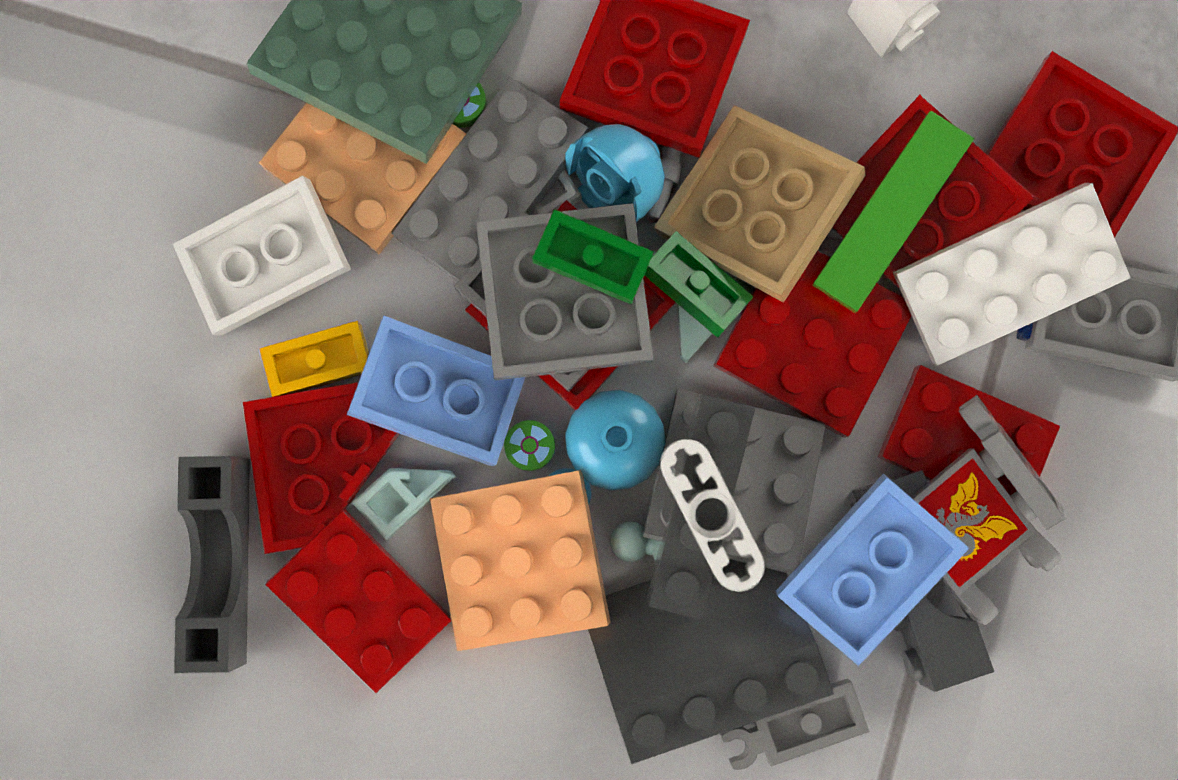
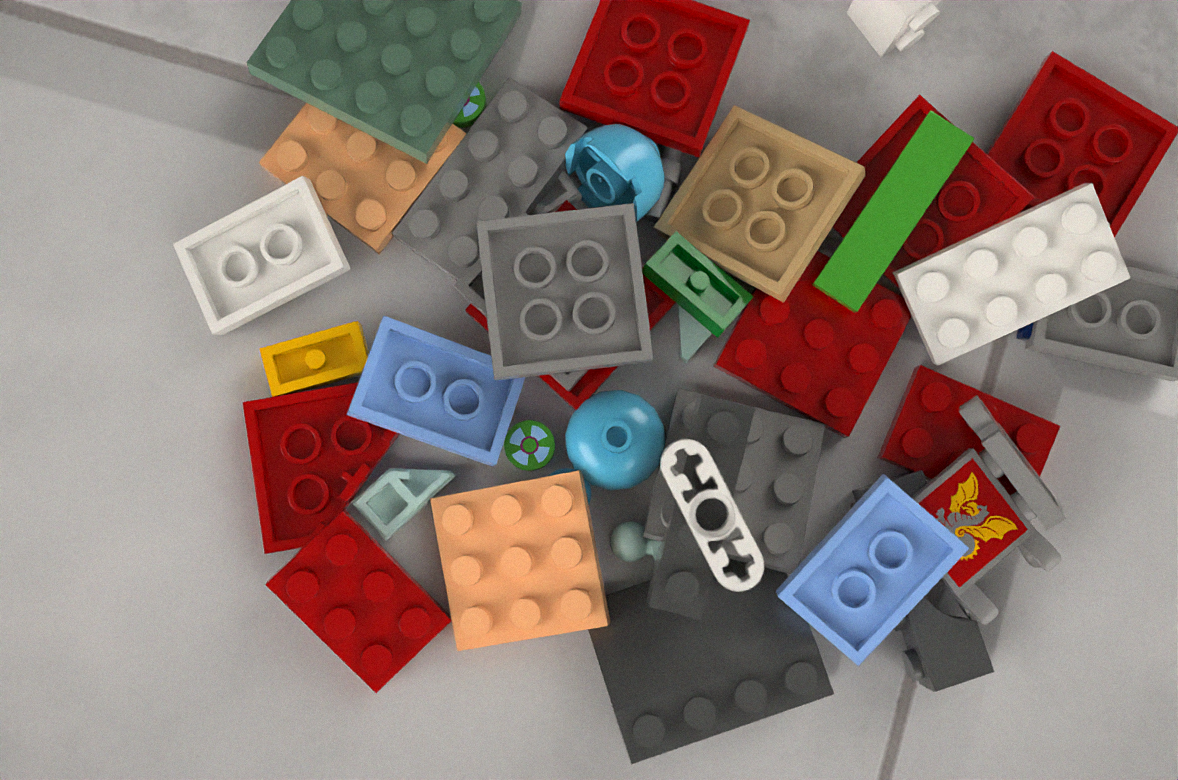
dark grey arch [174,456,250,673] -> none
green plate [532,209,654,305] -> none
light grey plate [720,679,869,770] -> none

